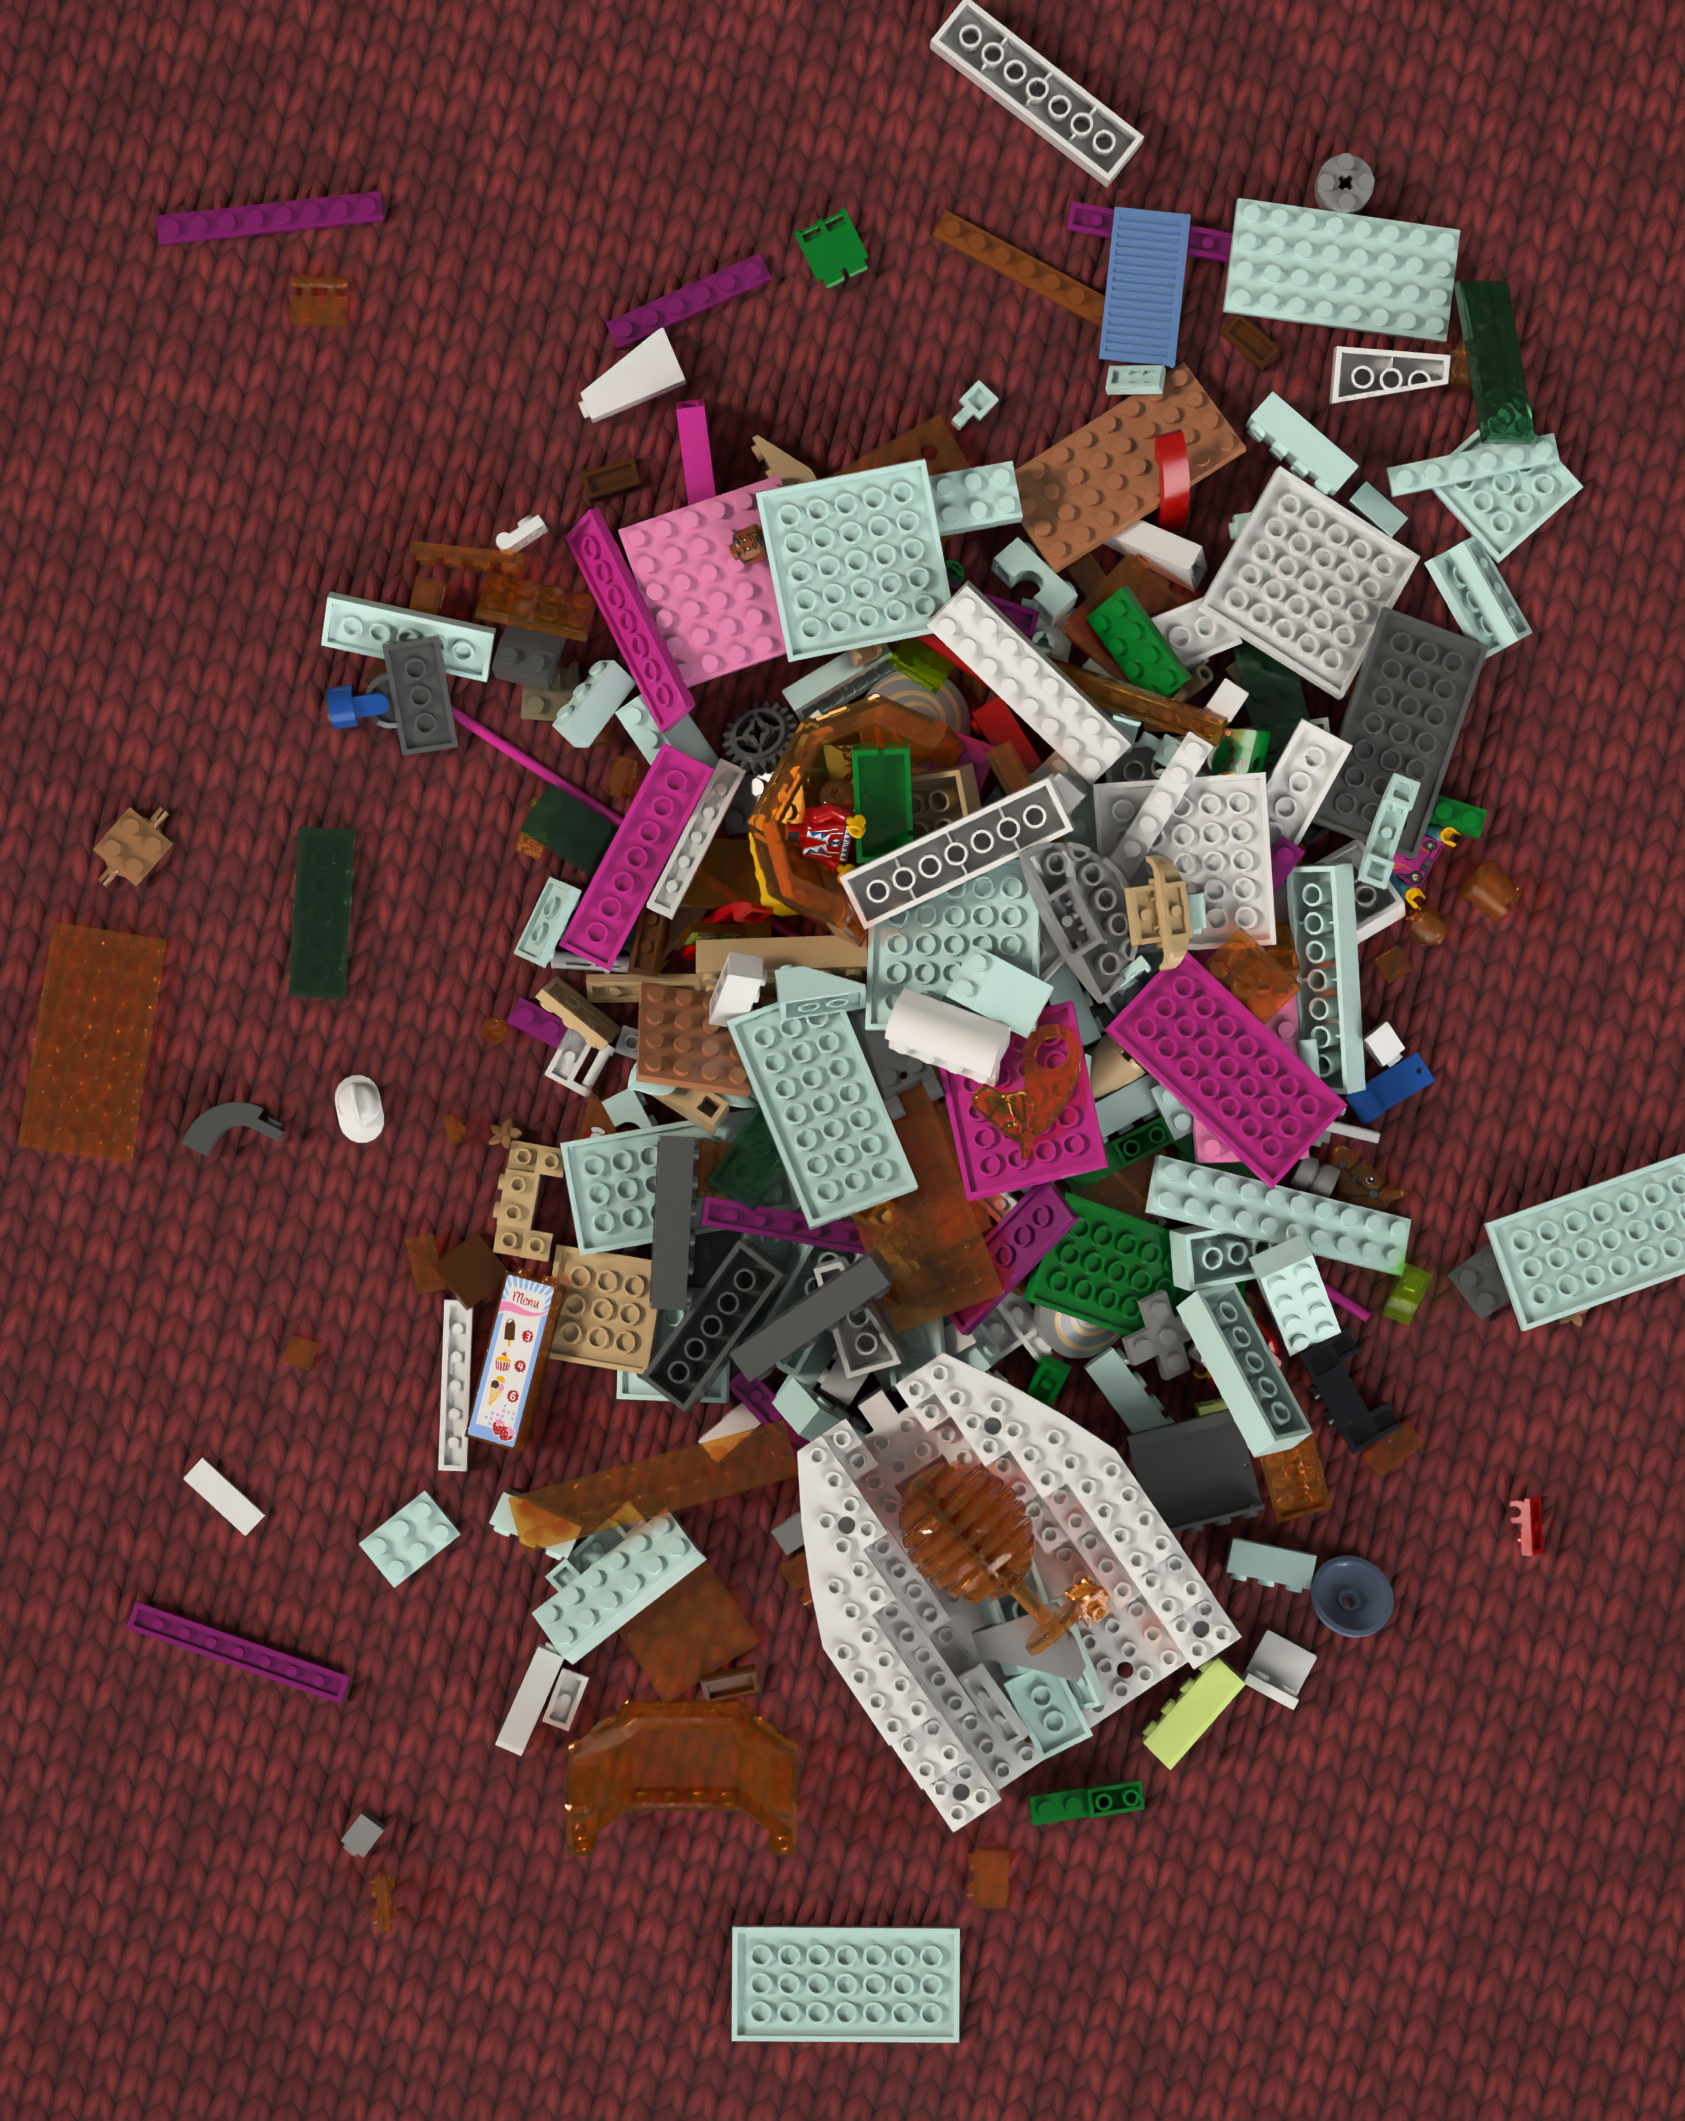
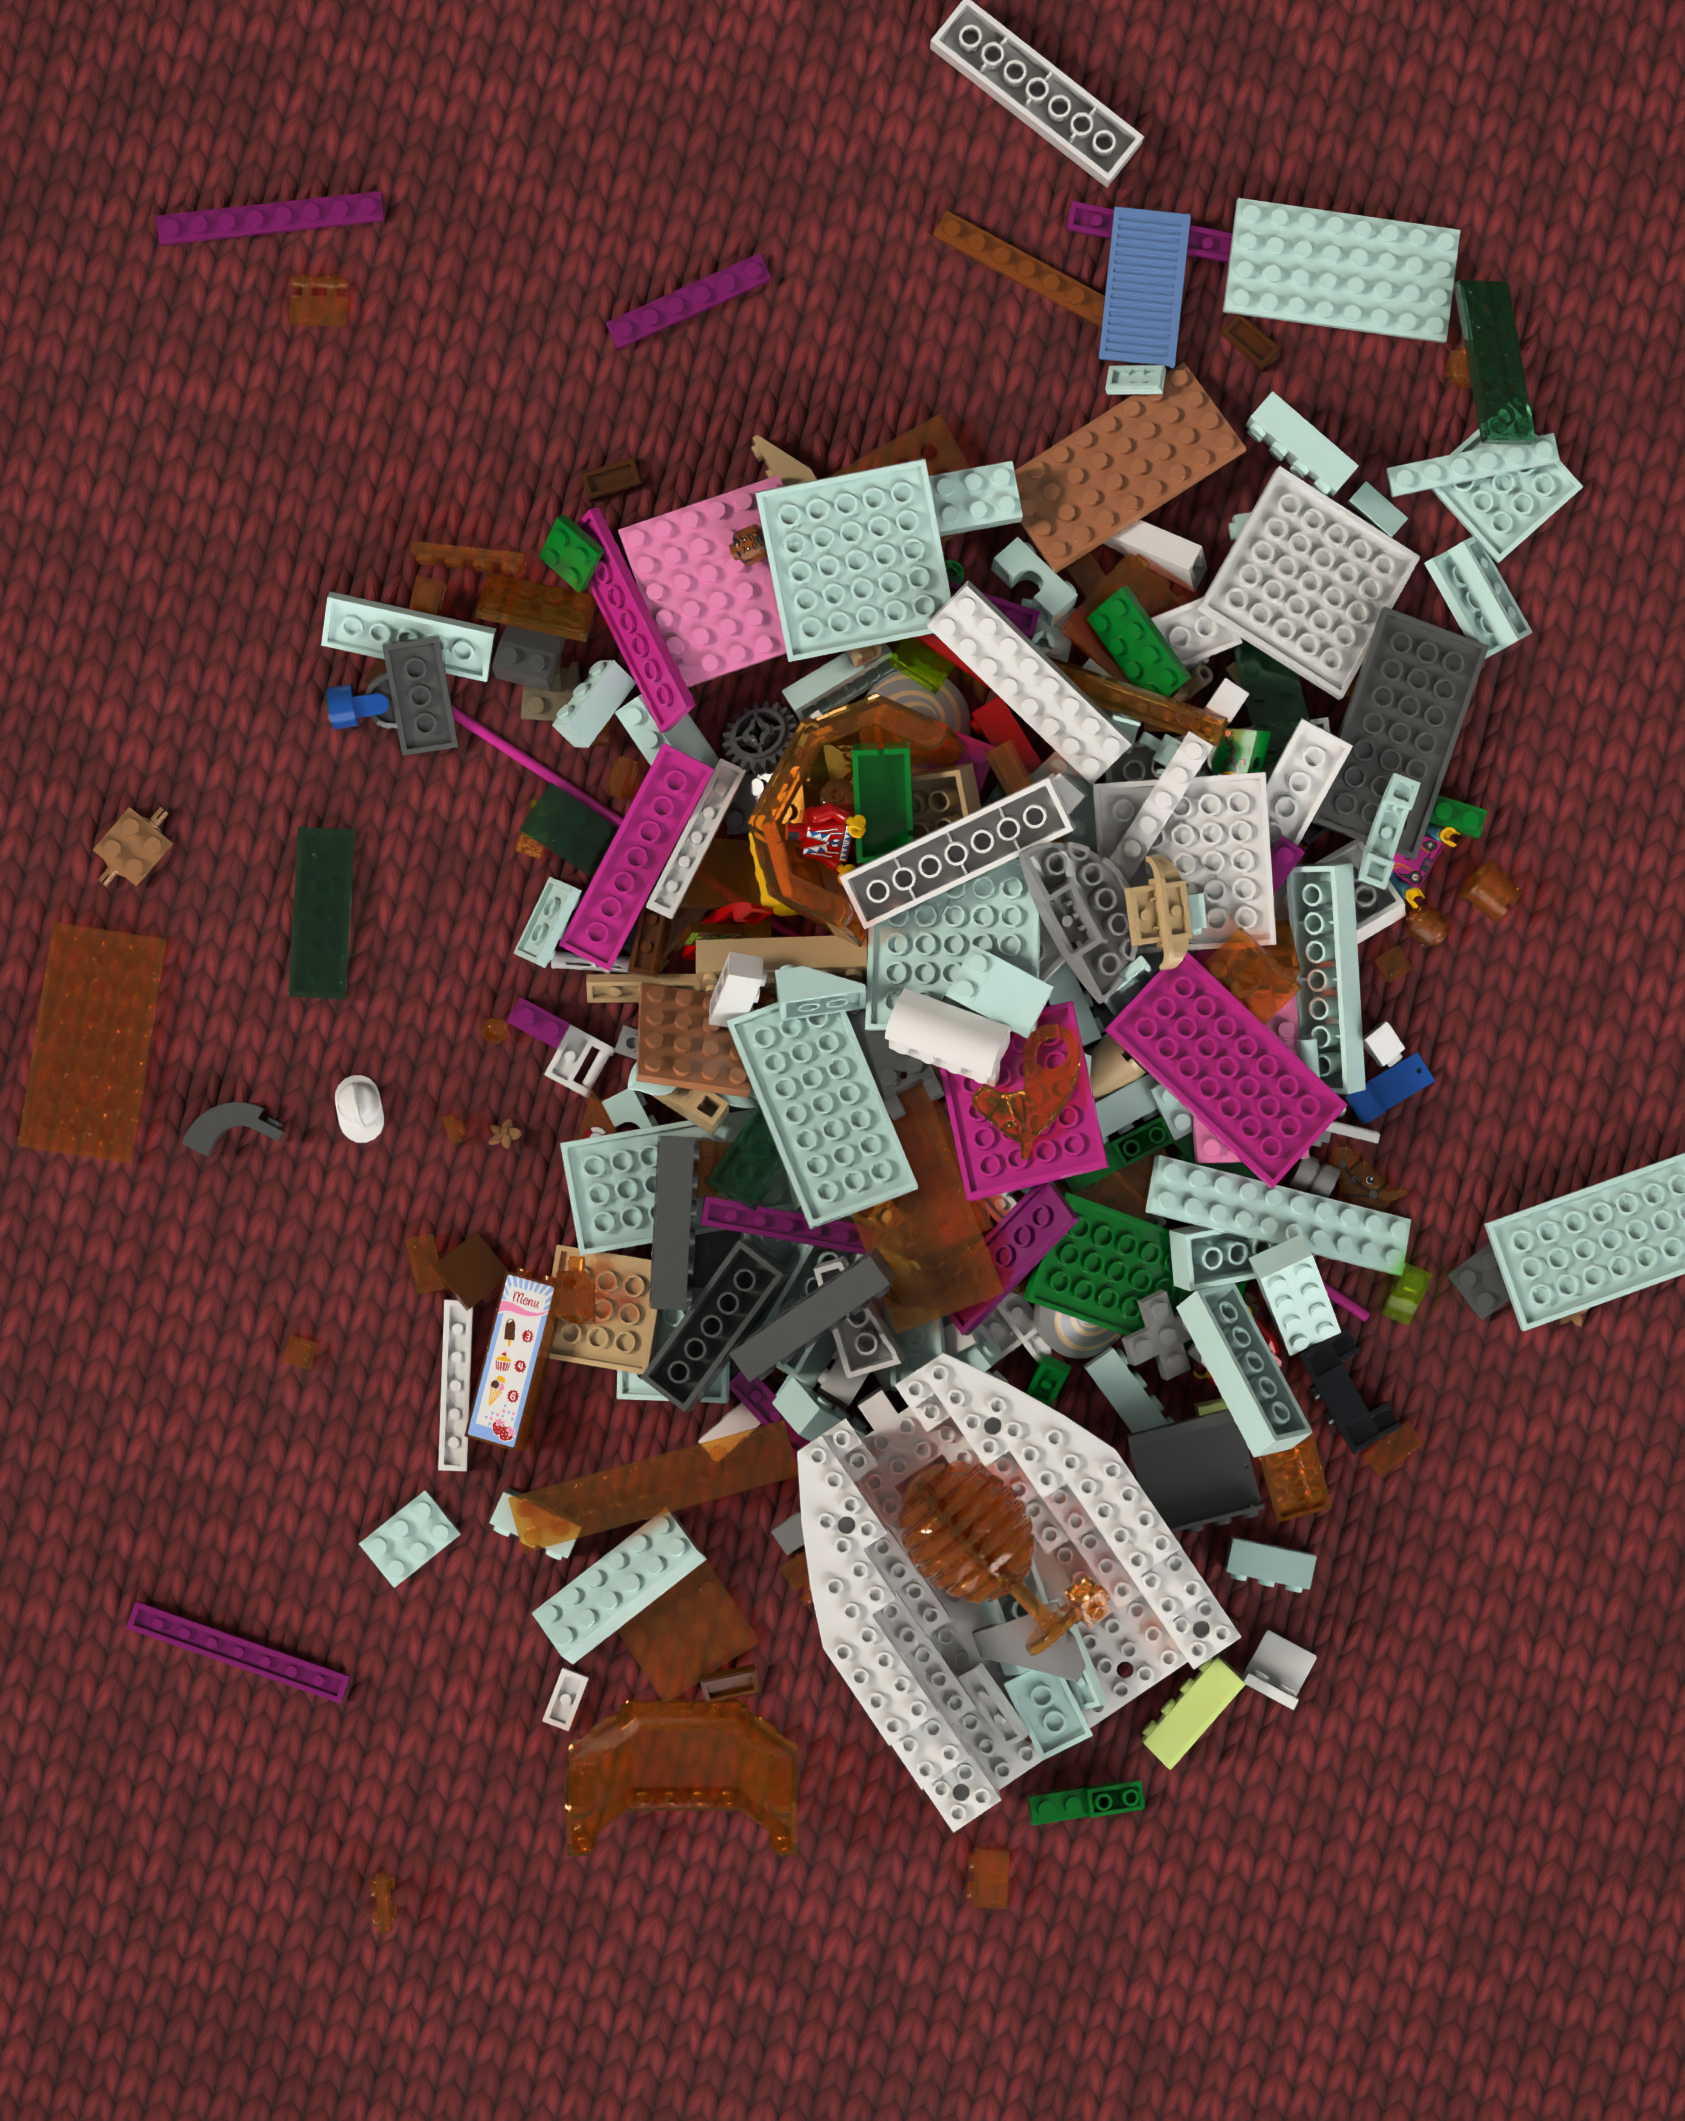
white tile [183,1457,266,1536] -> none
light grey brick [341,1809,387,1858] -> none
tan bracket [493,1140,564,1262] -> none
white slope [495,1642,564,1756] -> none
white plate [496,515,548,556] -> none
tan plate [536,976,622,1051] -> none
light aqua slope [545,1501,648,1592] -> none
white slope [578,328,686,423] -> none
dark pink slope [676,399,716,505] -> none
light aqua plate [732,1925,960,2043] -> none
green plate [793,207,868,289] -> none
light aqua plate [951,380,999,431] -> none
red slope [1154,429,1190,532] -> none
sand blue dish [1310,1556,1394,1638] -> none
light grey brick [1314,153,1375,215] -> none
white wedge [1329,346,1451,404] -> none
red plate [1509,1496,1543,1556] -> none
none -> green plate [539,514,605,593]
none -> clear orange torso [553,1256,595,1324]

